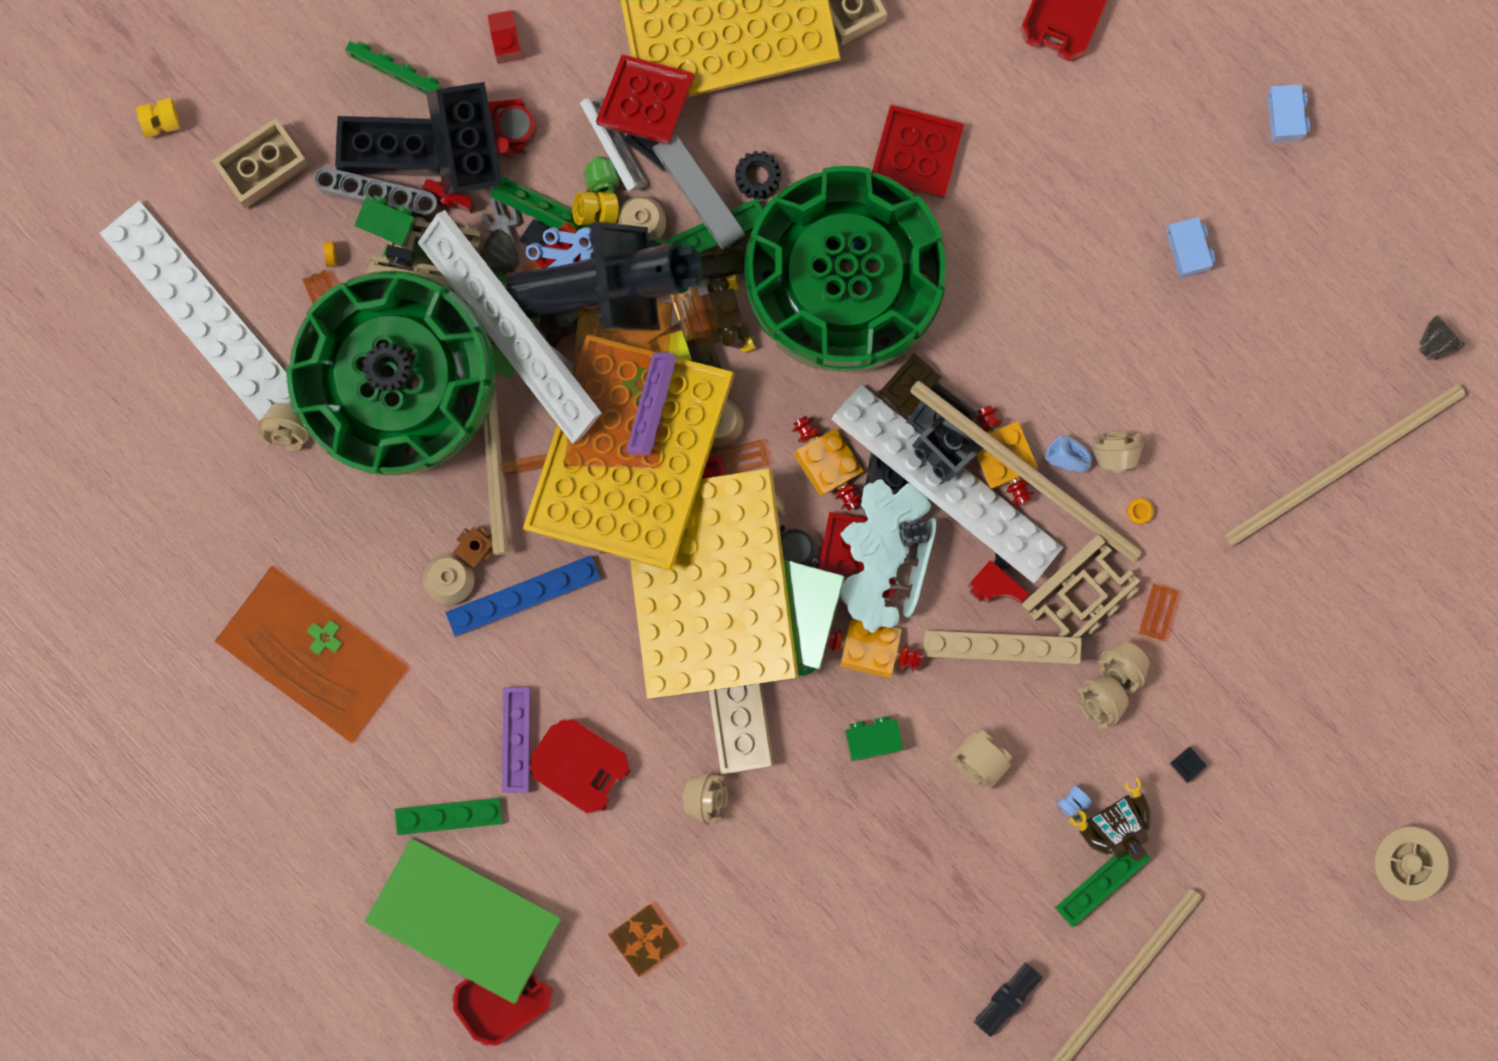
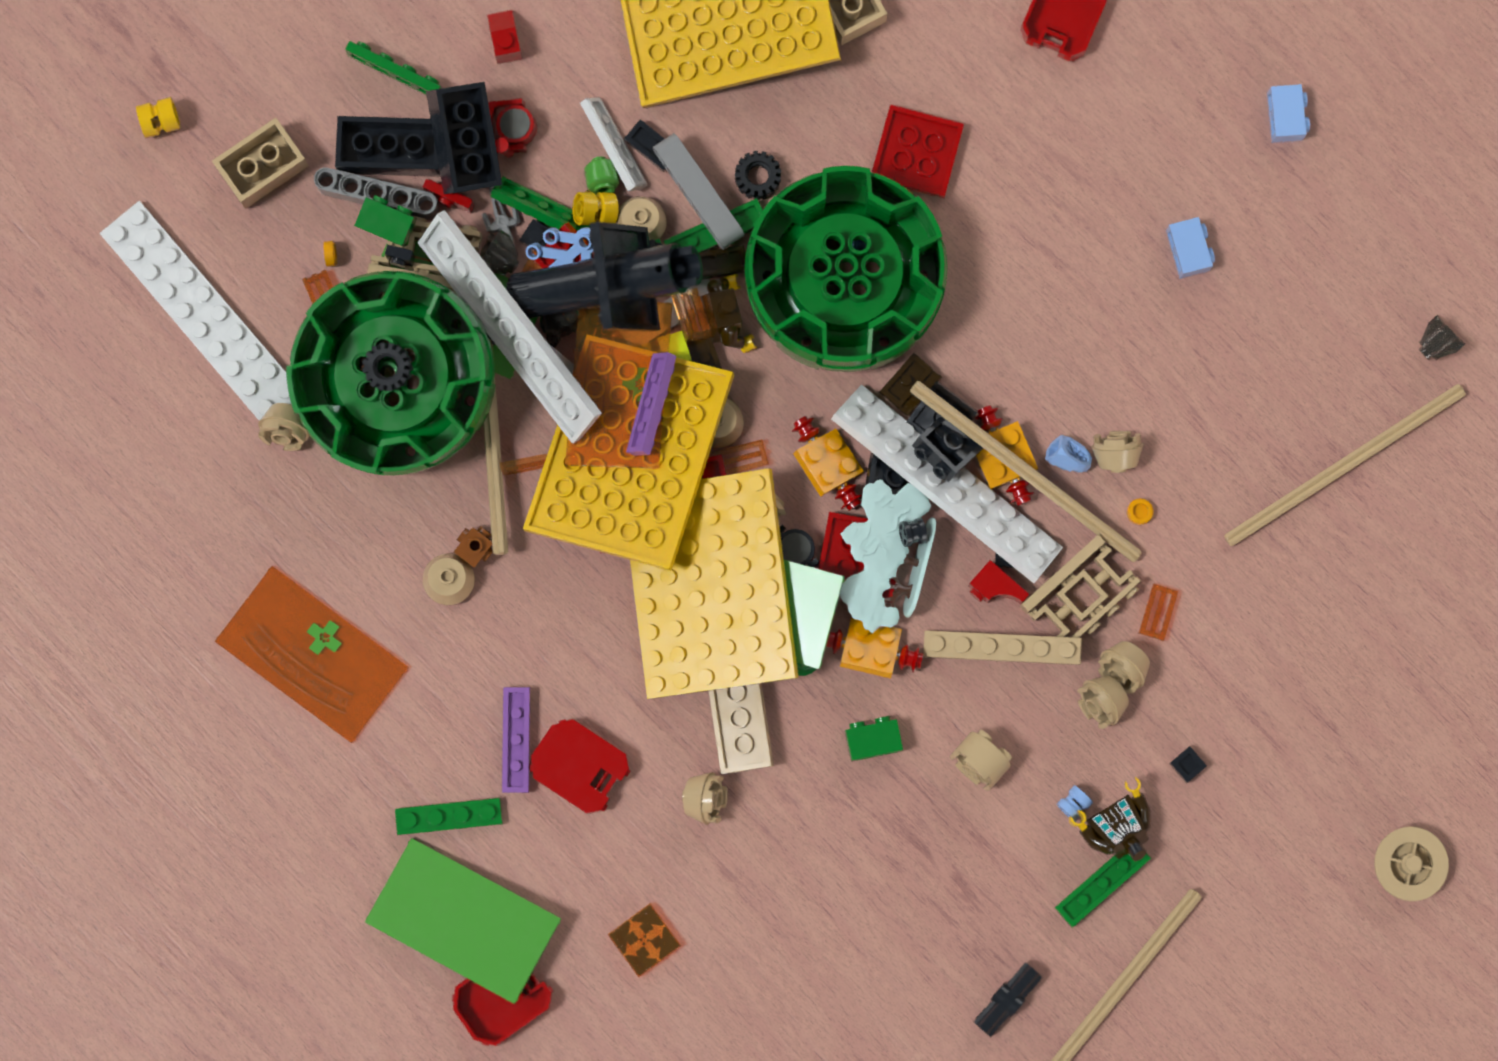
blue plate [445,555,601,637] -> none
red plate [596,54,695,145] -> none

